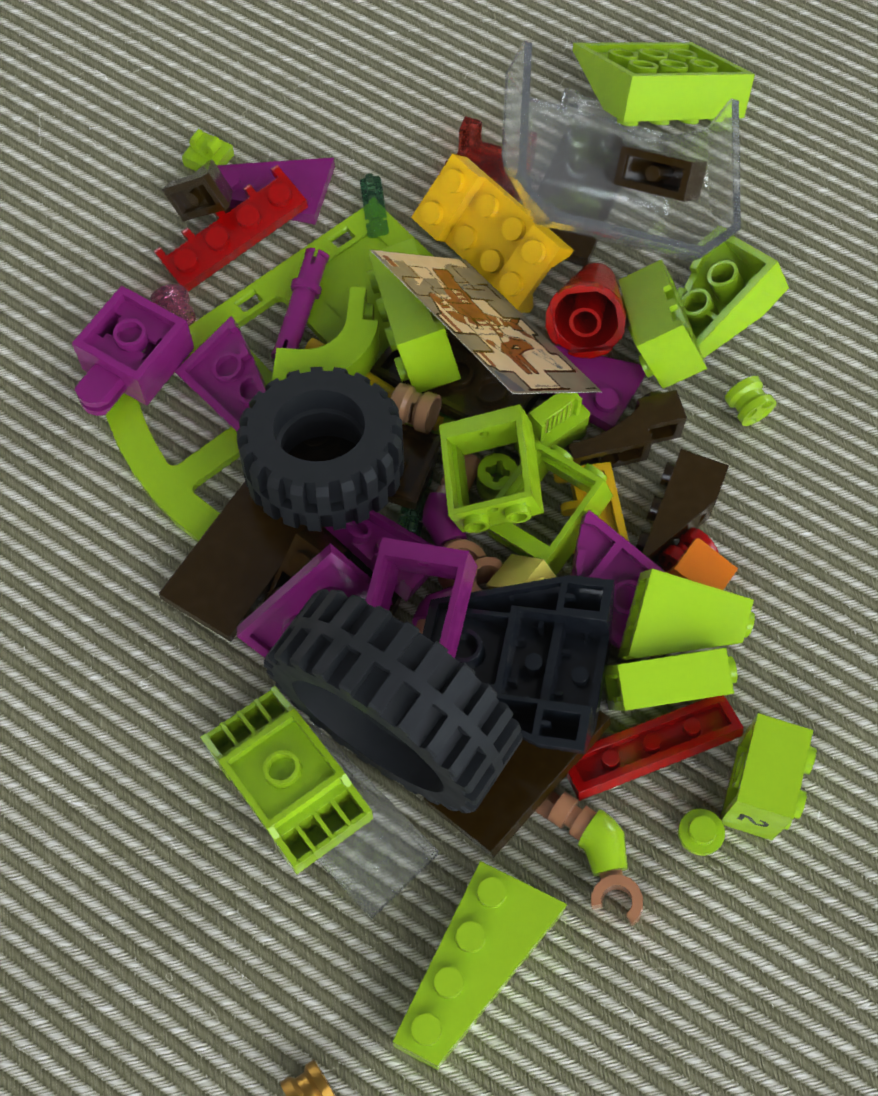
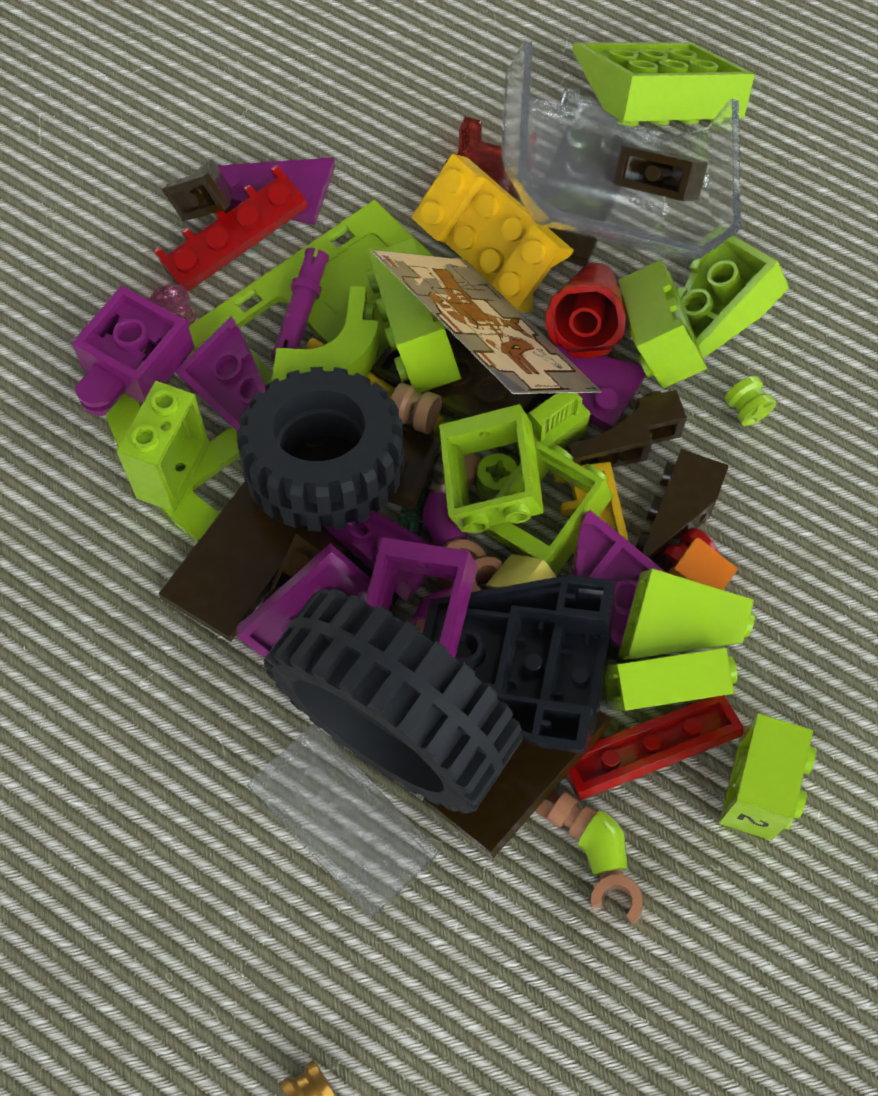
lime tile [182,128,234,171] -> none
lime plate [200,686,373,875] -> none
clear green axle [360,173,389,238] -> none
lime wedge [393,861,567,1070] -> none
lime plate [678,809,725,856] -> none
none -> lime window [116,381,210,512]

